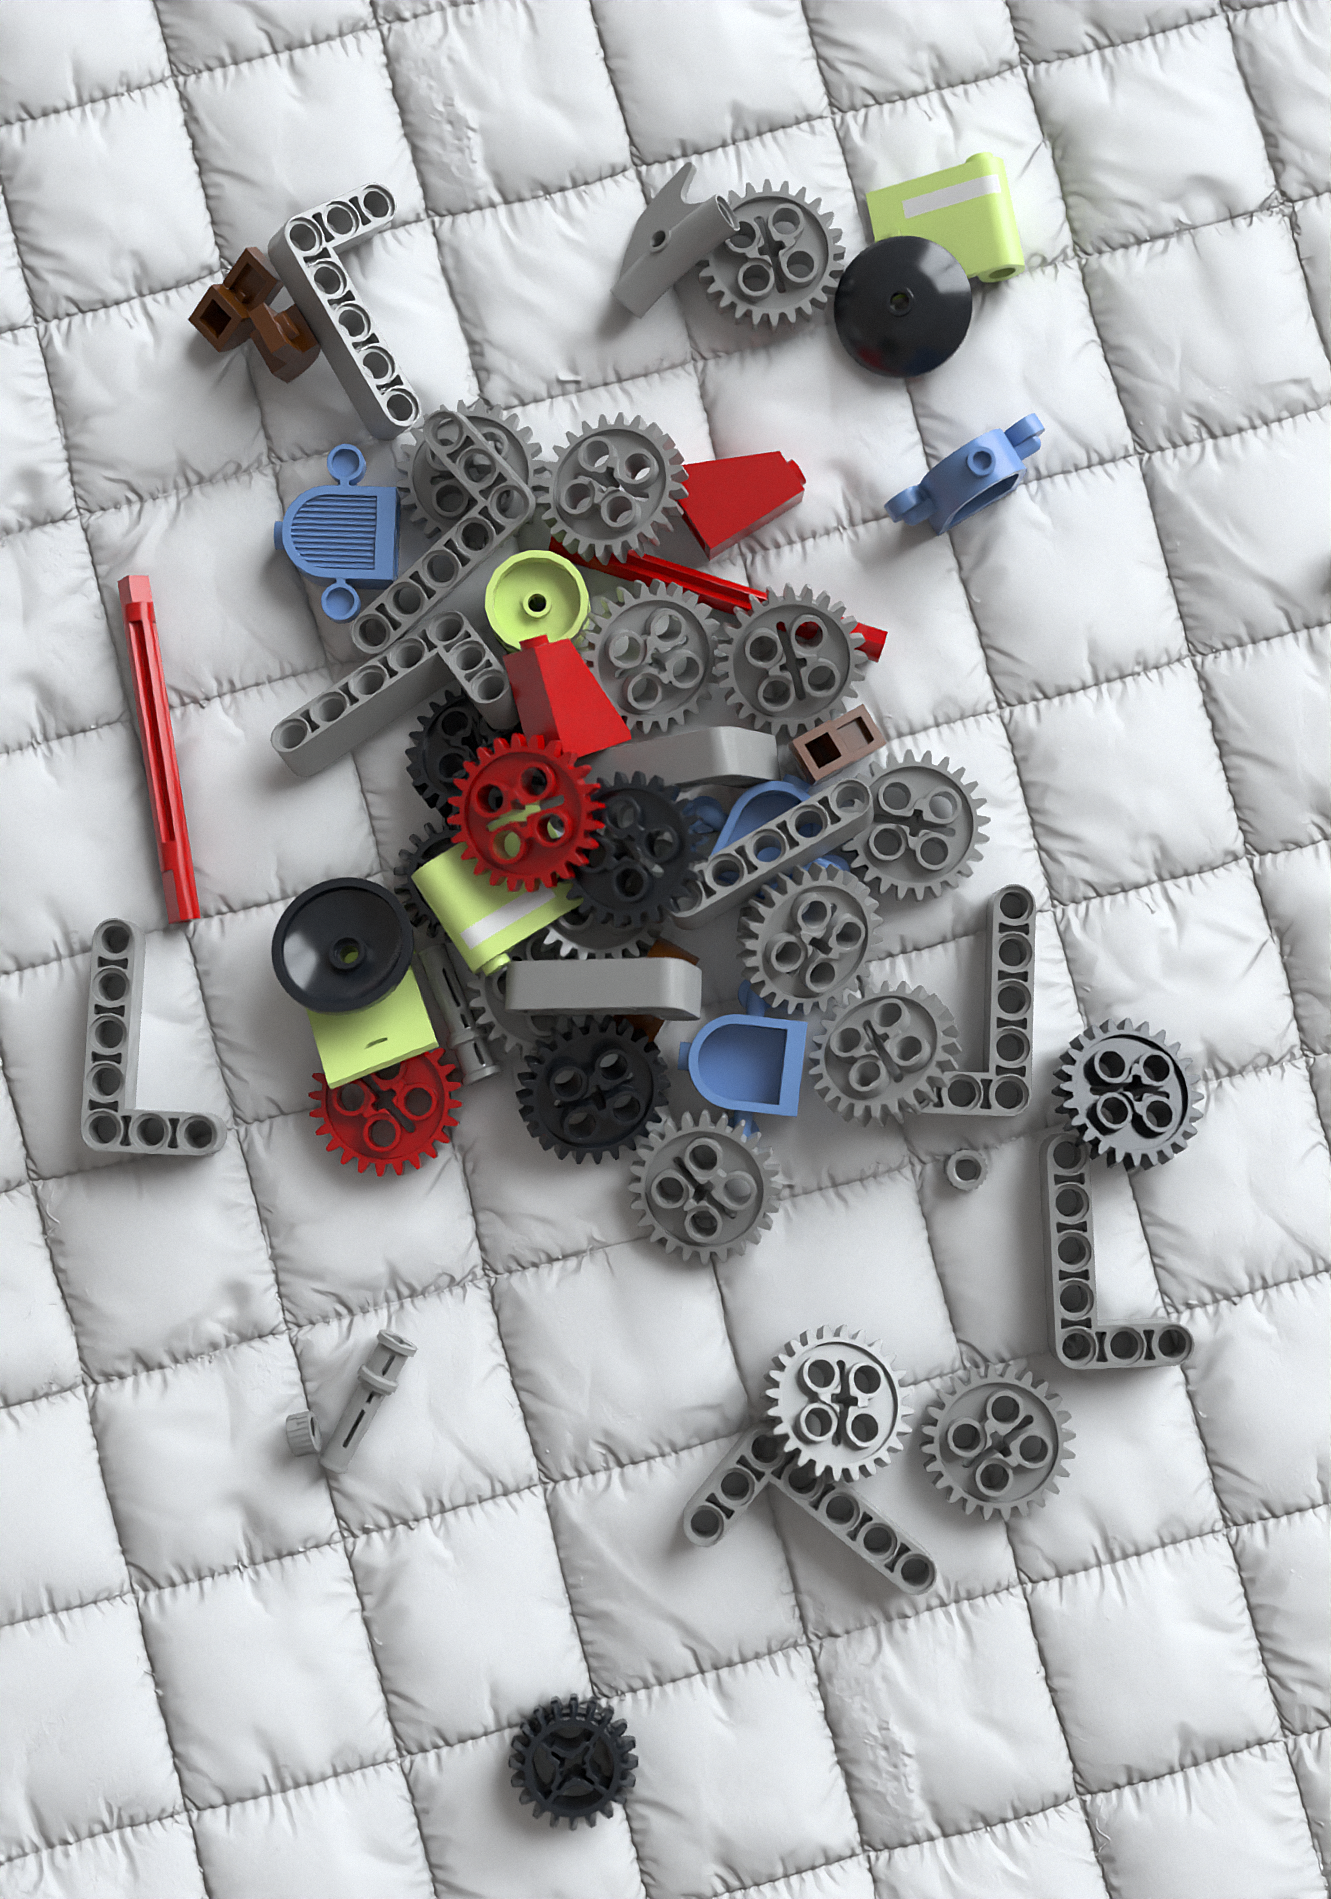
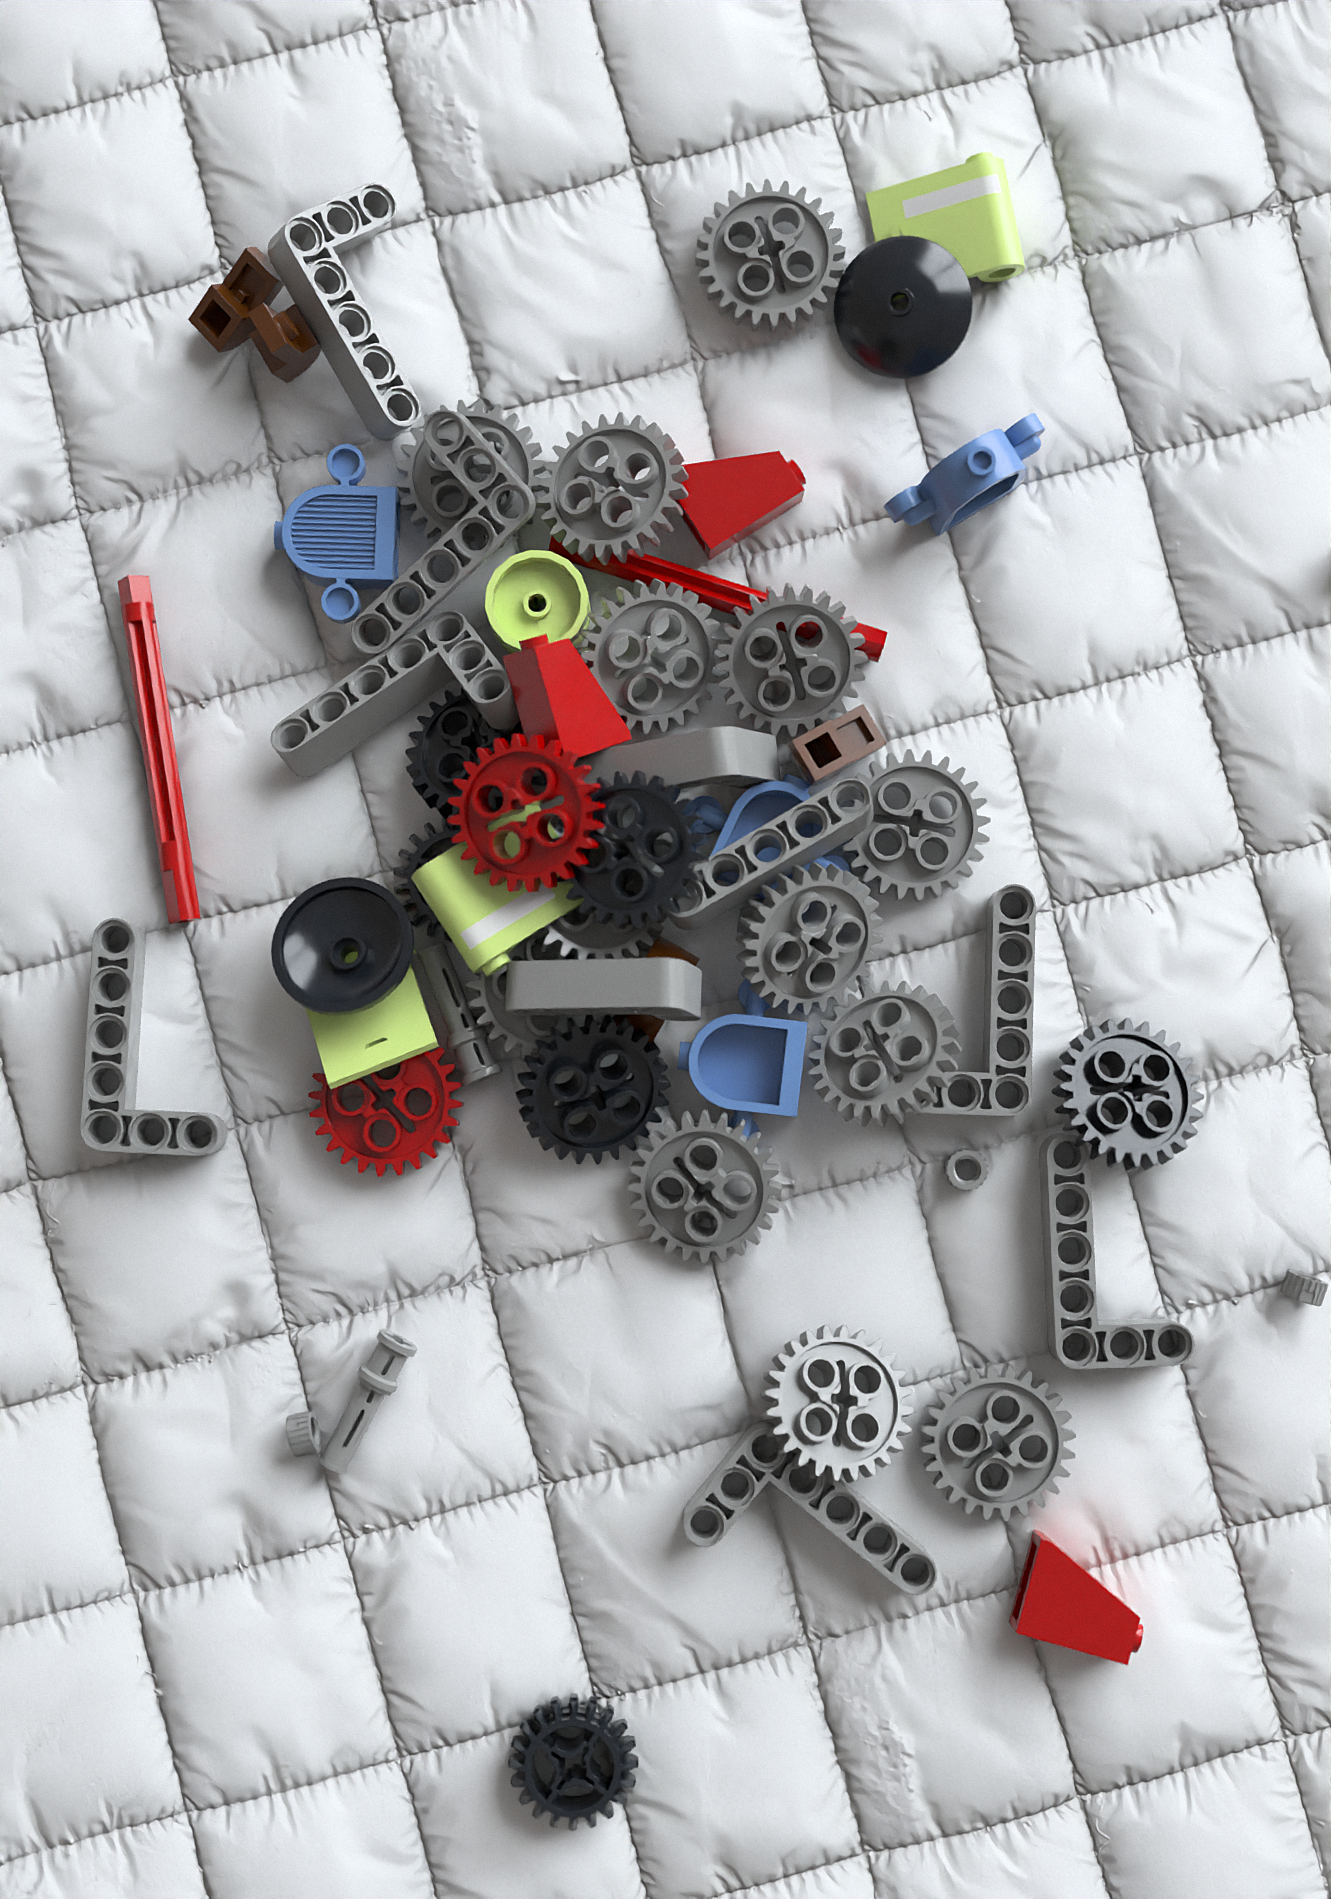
light grey pin [610,162,740,319] -> none
none -> red slope [1009,1530,1143,1665]
none -> light grey axle [1280,1269,1329,1306]

